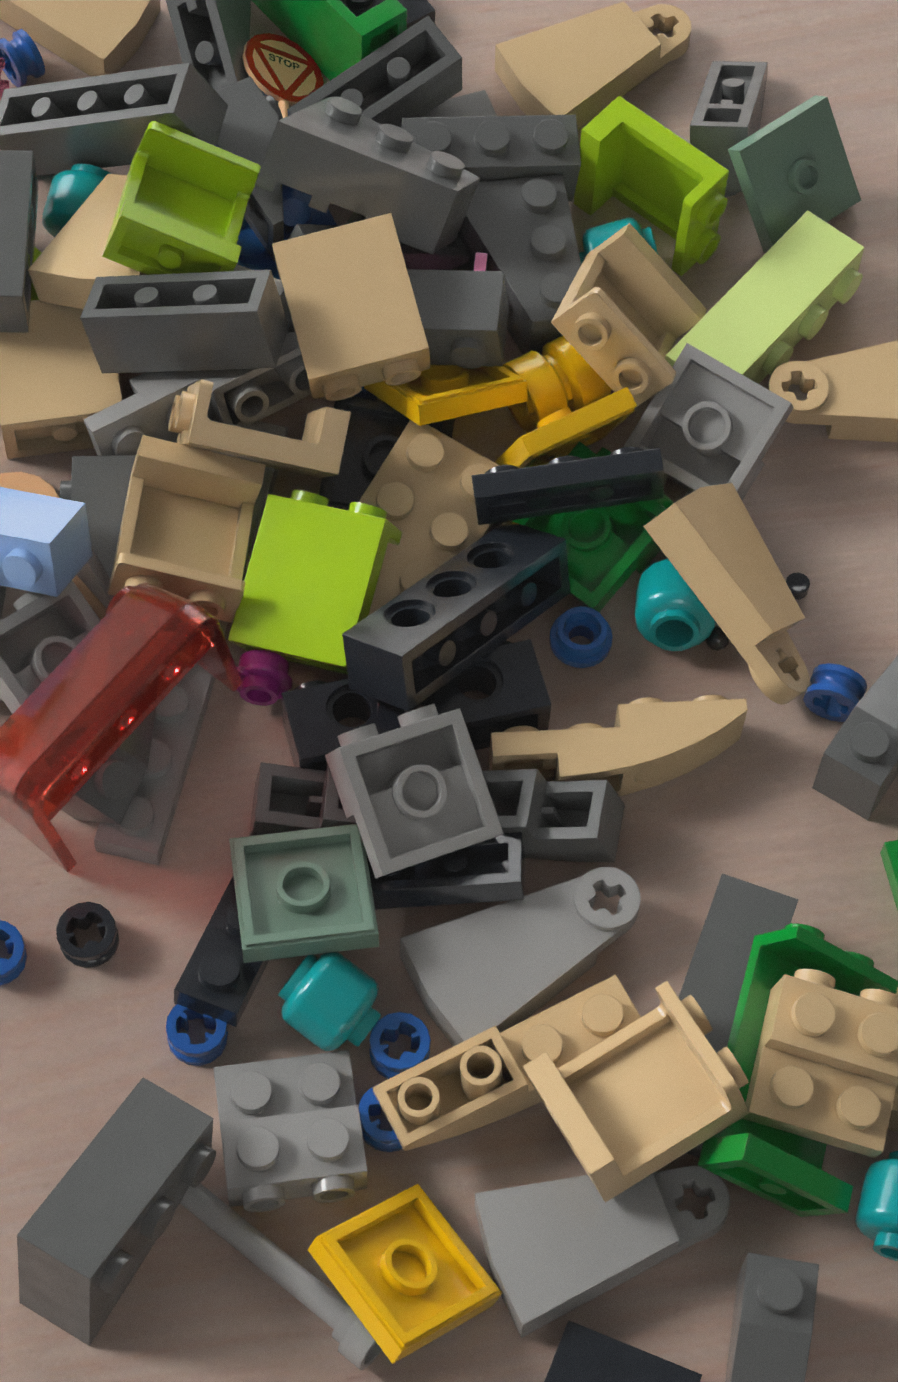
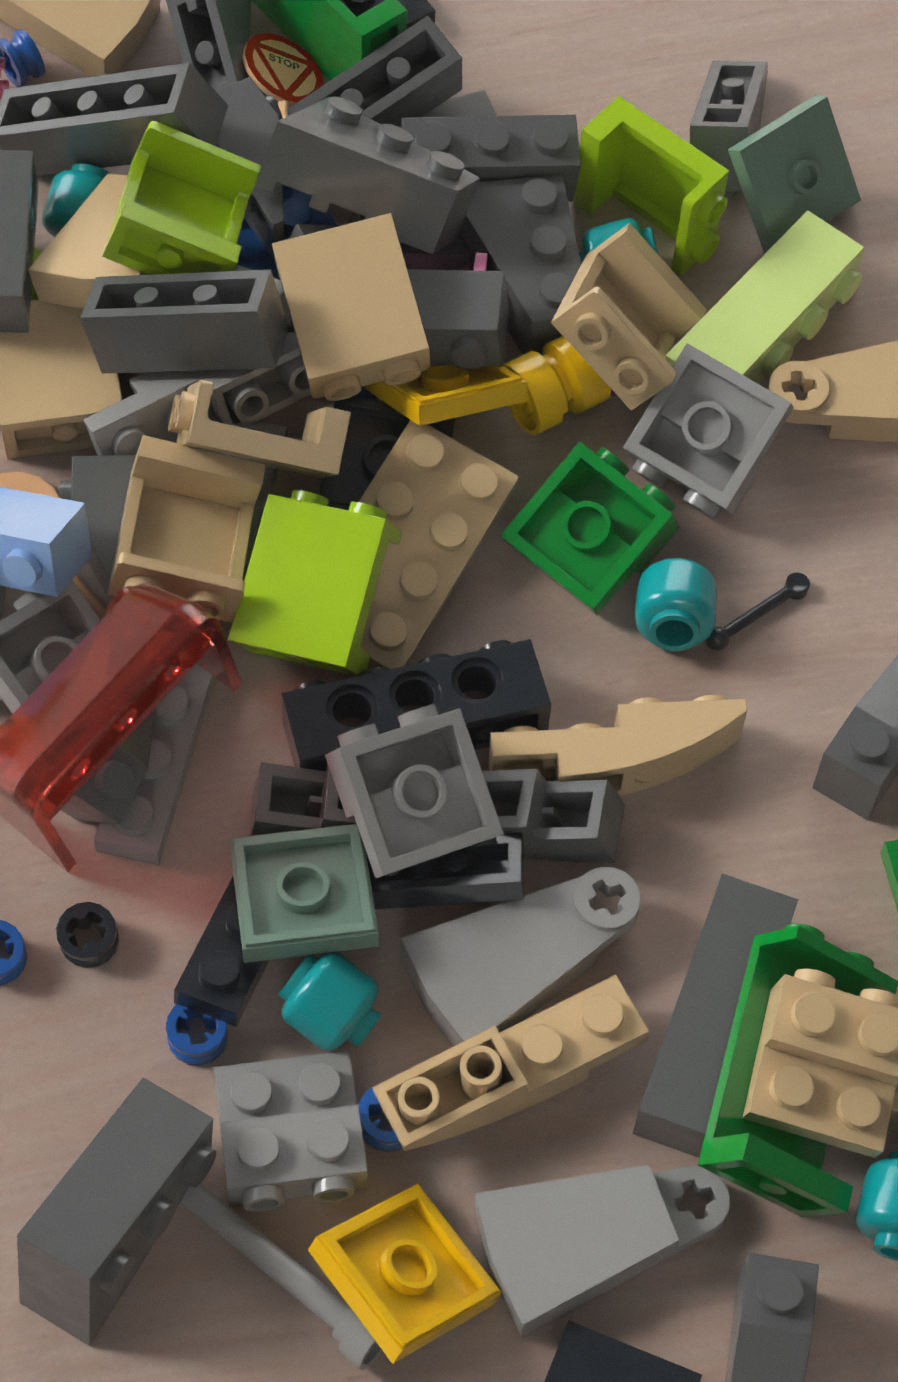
magenta plate [230,650,293,706] -> none
black brick [342,521,571,712] -> none
blue bush [369,1012,431,1079] -> none
black plate [471,447,664,525] -> none
tan piece [495,1,691,129] -> none
yellow plate [495,387,637,468] -> none
tan panel [523,981,749,1203] -> none
blue plate [549,606,613,668] -> none
tan piece [643,483,810,705] -> none
blue bush [803,663,867,722] -> none

